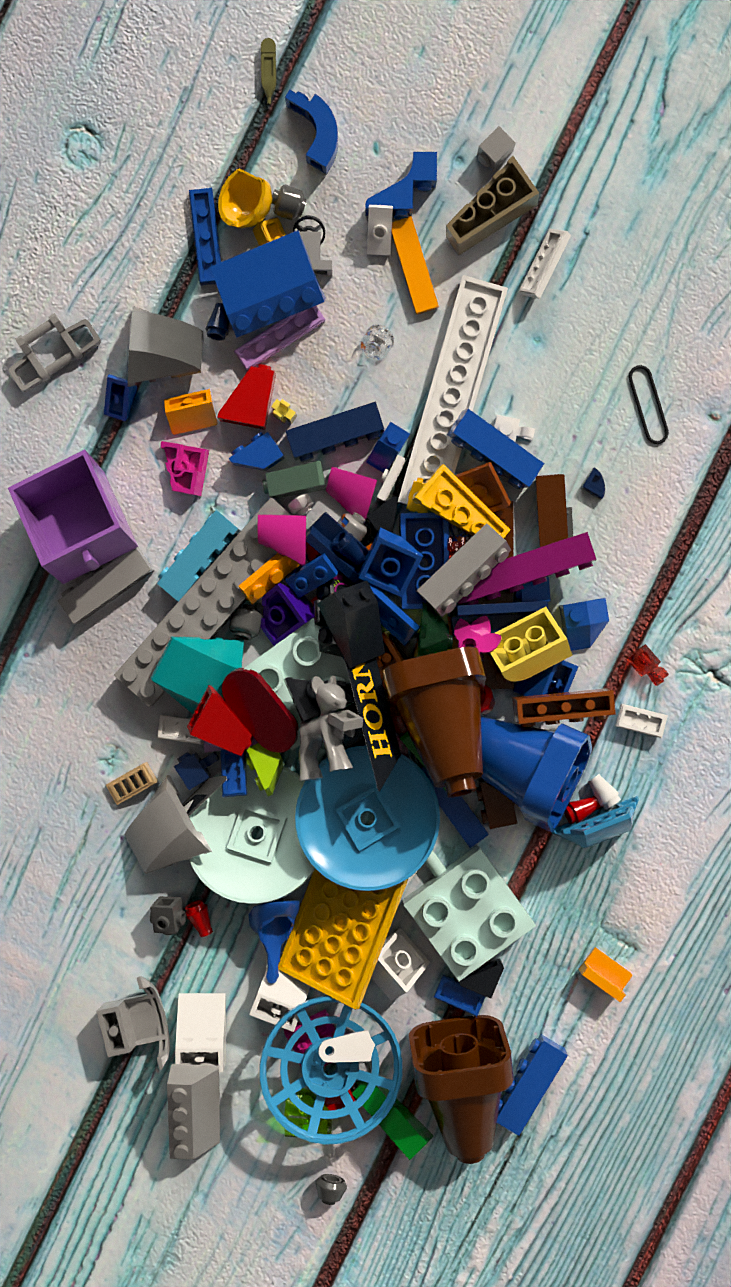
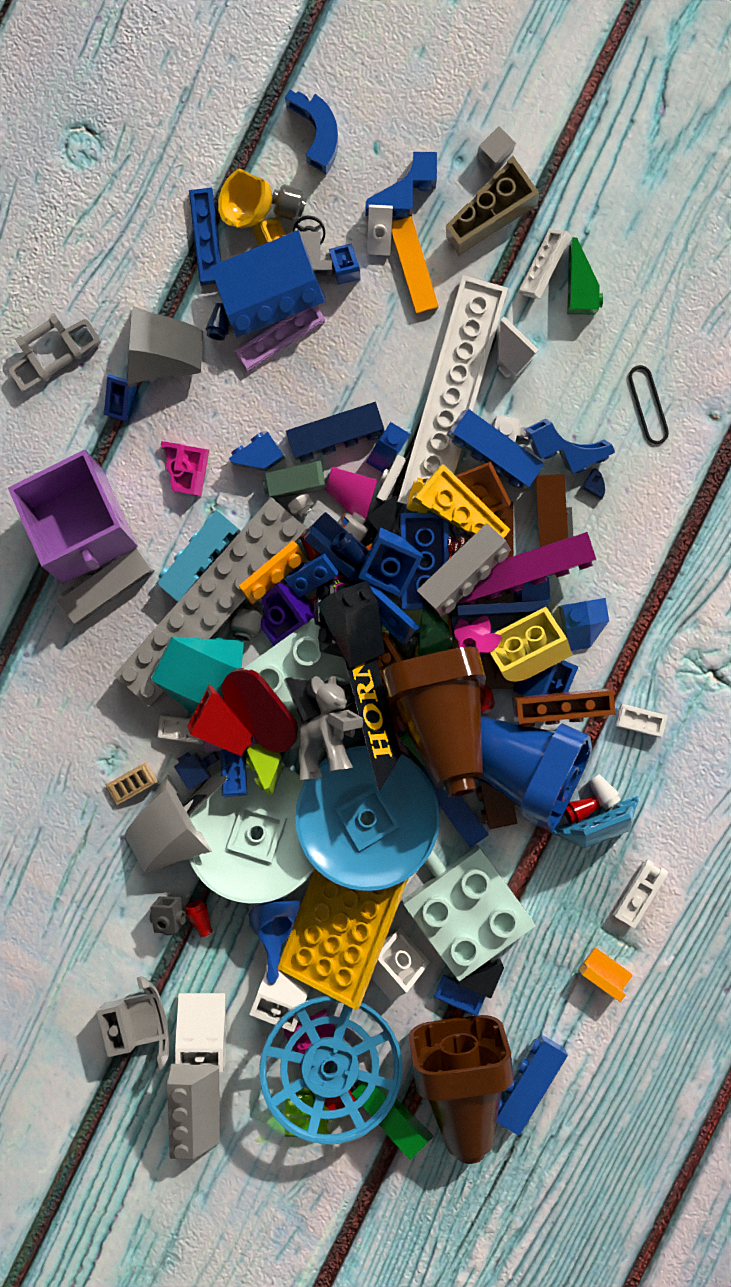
light orange panel [164,389,218,435] -> none
red slope [217,364,276,430] -> none
dark pink slope [257,515,307,566] -> none
olive piece [261,38,277,105] -> none
light yellow plate [271,399,297,424] -> none
dark grey cone [316,1174,347,1205] -> none
white piece [318,1030,375,1062] -> none
clear head [360,325,394,360] -> none
clear red plate [626,644,669,686] -> none
none -> blue slope [329,243,360,285]
none -> white slope [496,317,538,380]
none -> blue arch [524,418,615,473]
none -> green slope [567,237,603,315]
none -> white plate [613,859,668,928]

